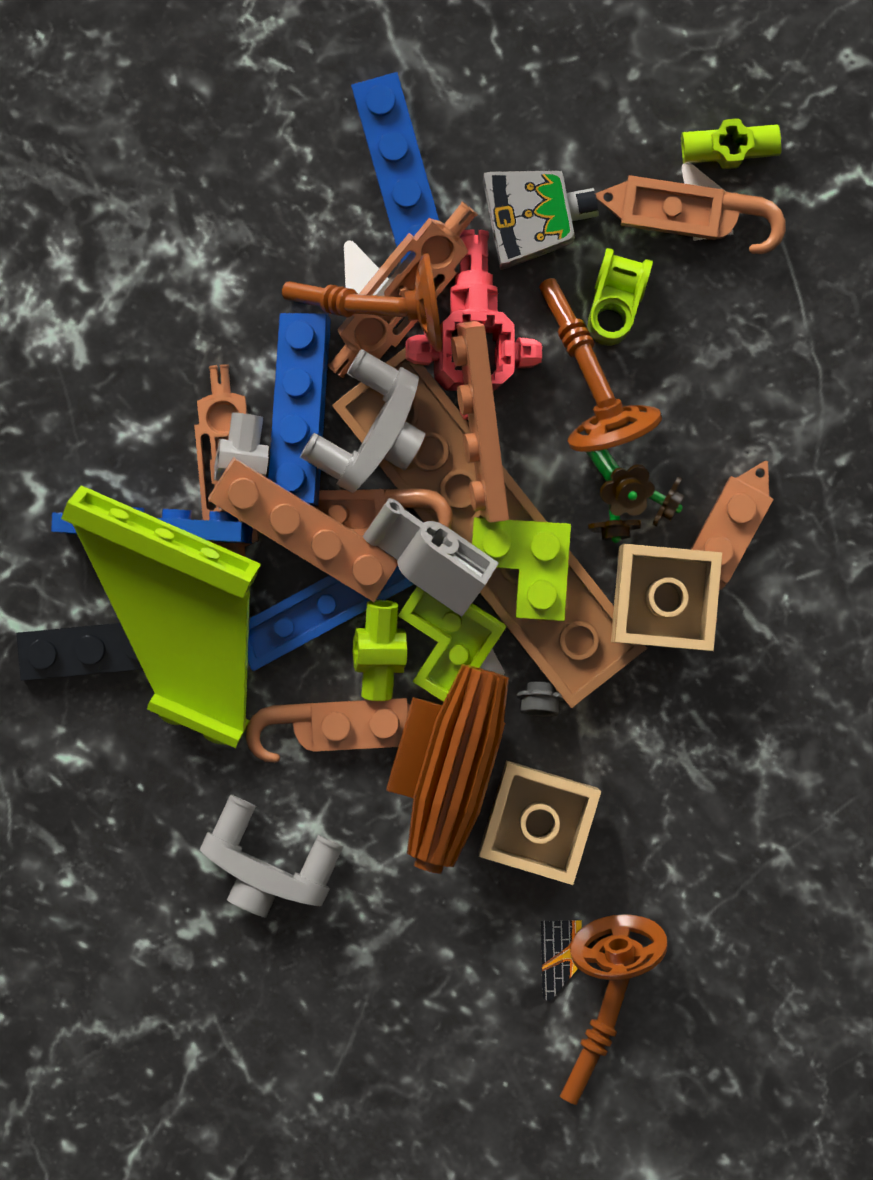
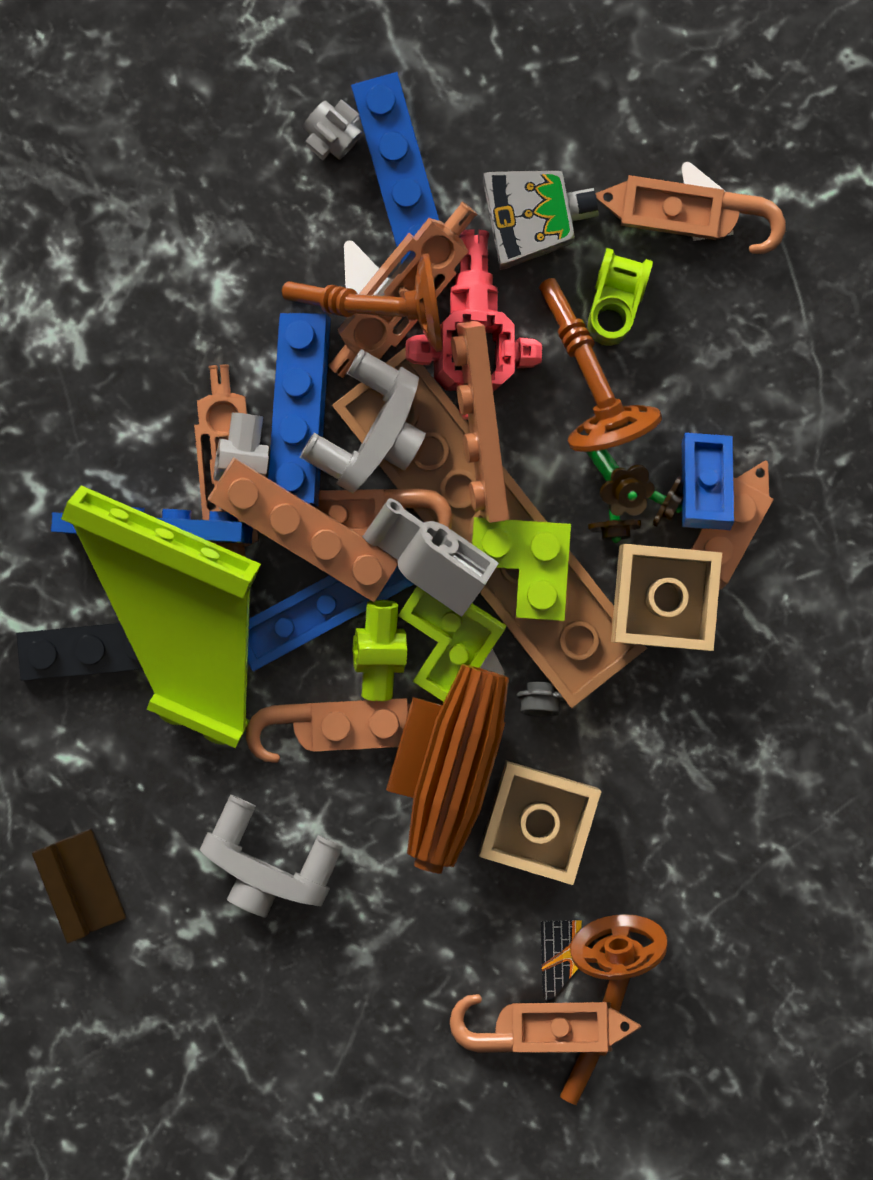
lime axle [681,119,781,169] -> none
none -> dark brown panel [32,828,127,944]
none -> light grey gear [302,99,362,160]
none -> nougat plate [450,994,641,1053]
none -> blue plate [682,433,734,530]

